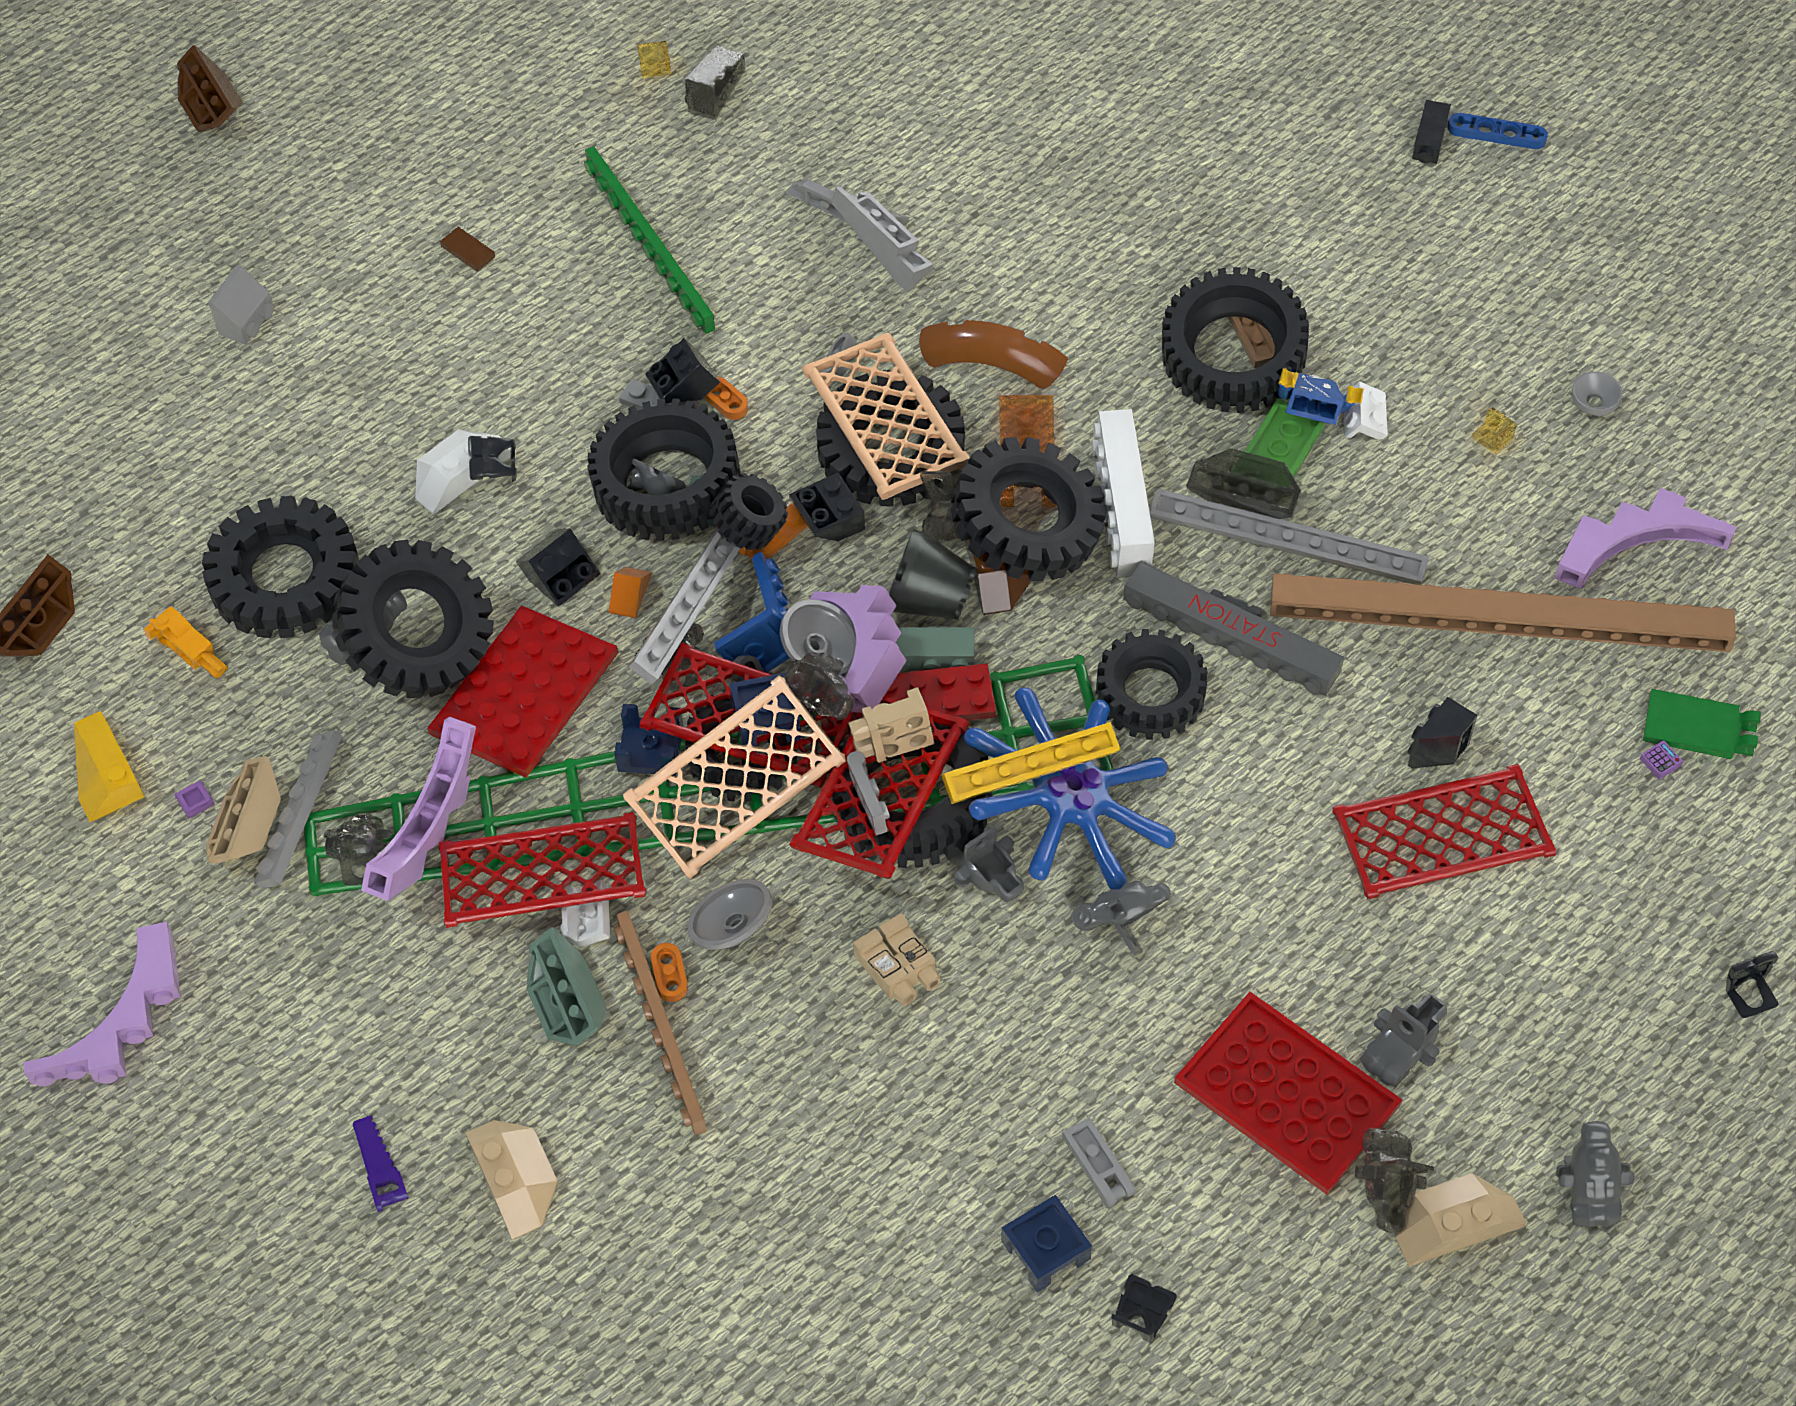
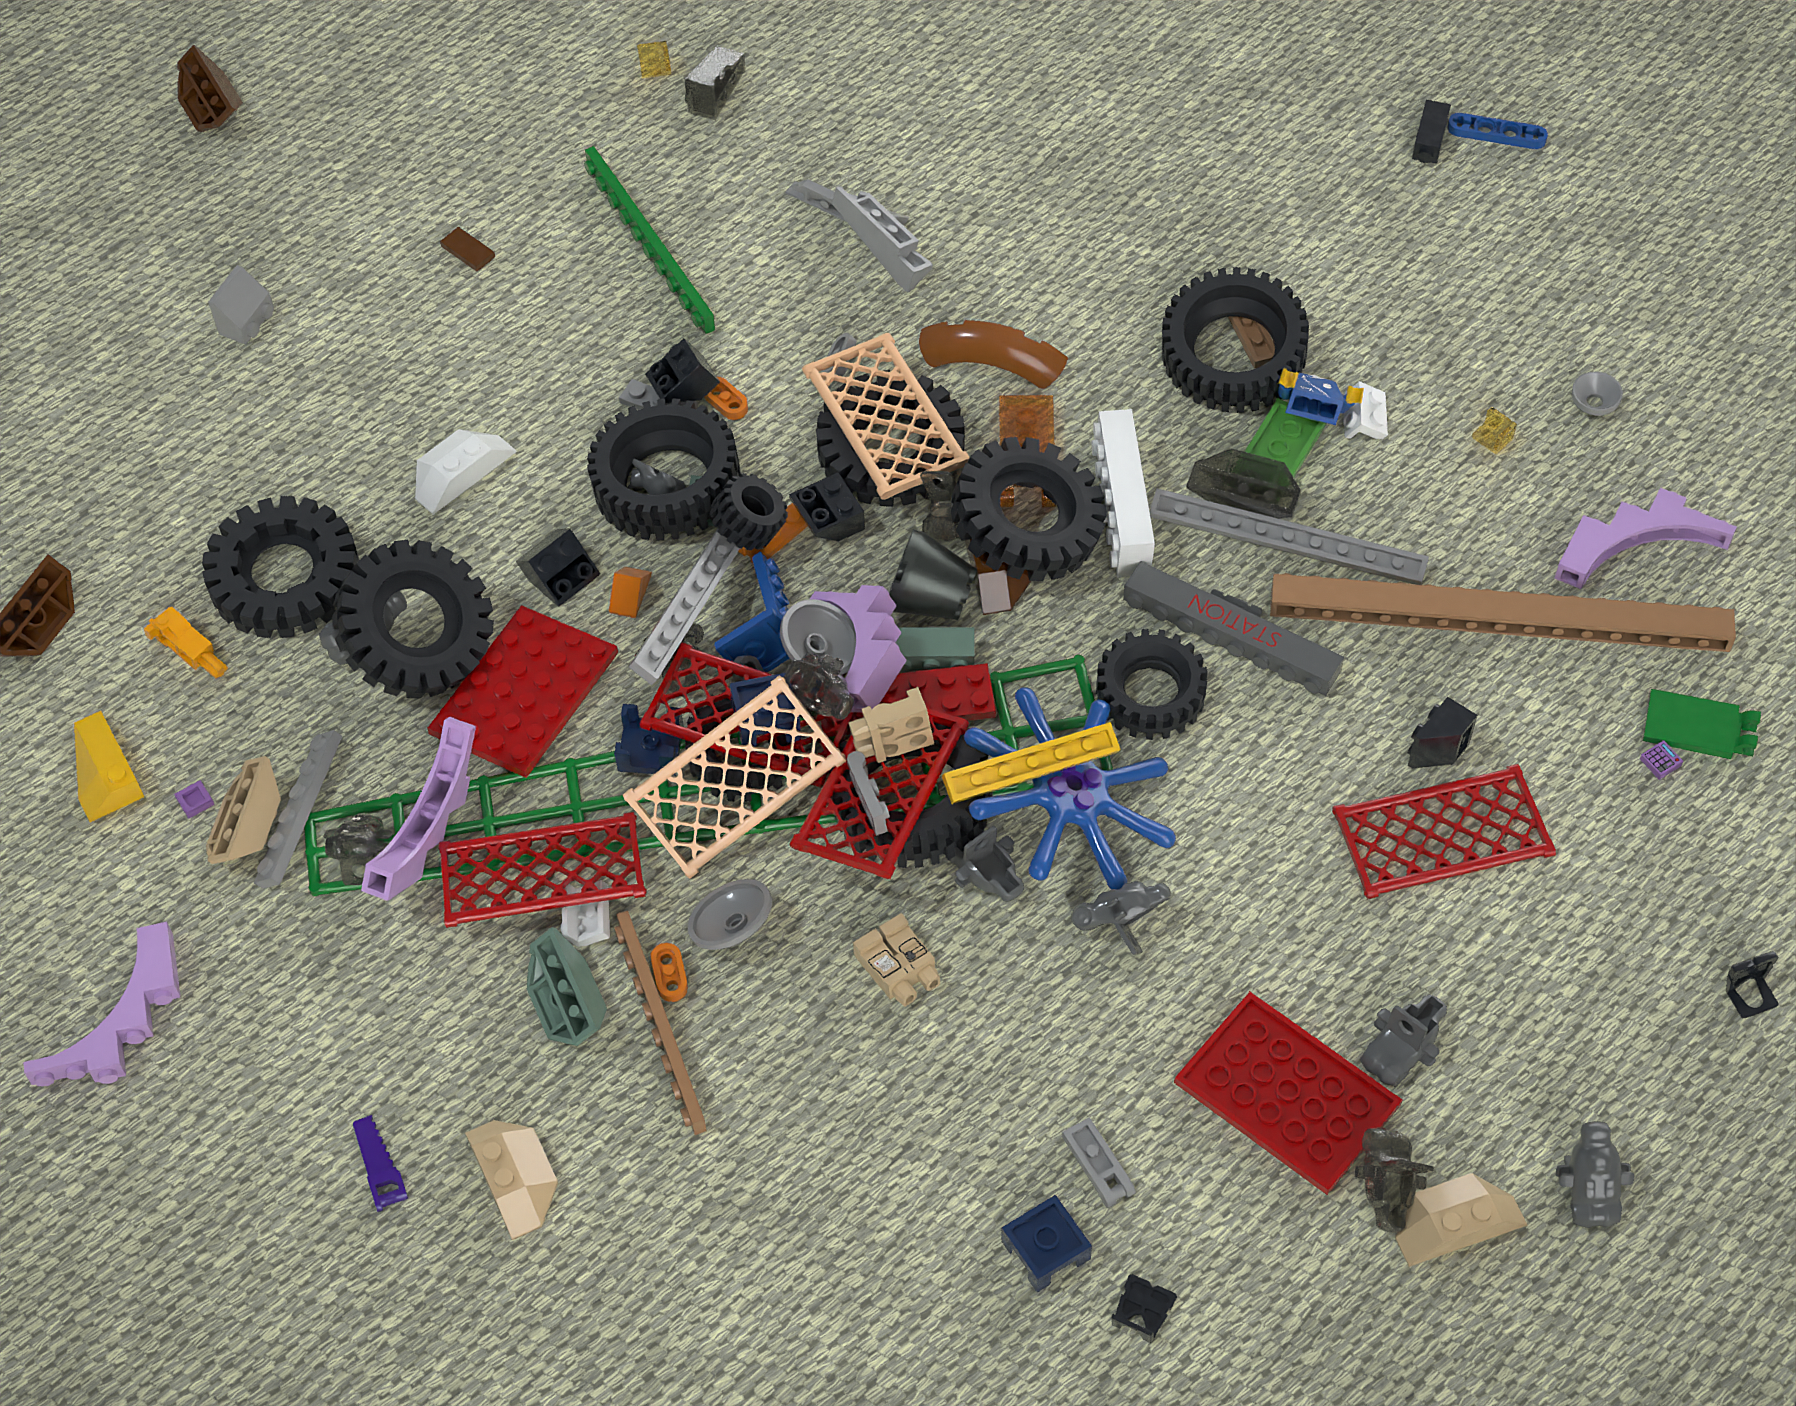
black piece [468,436,517,482] -> none

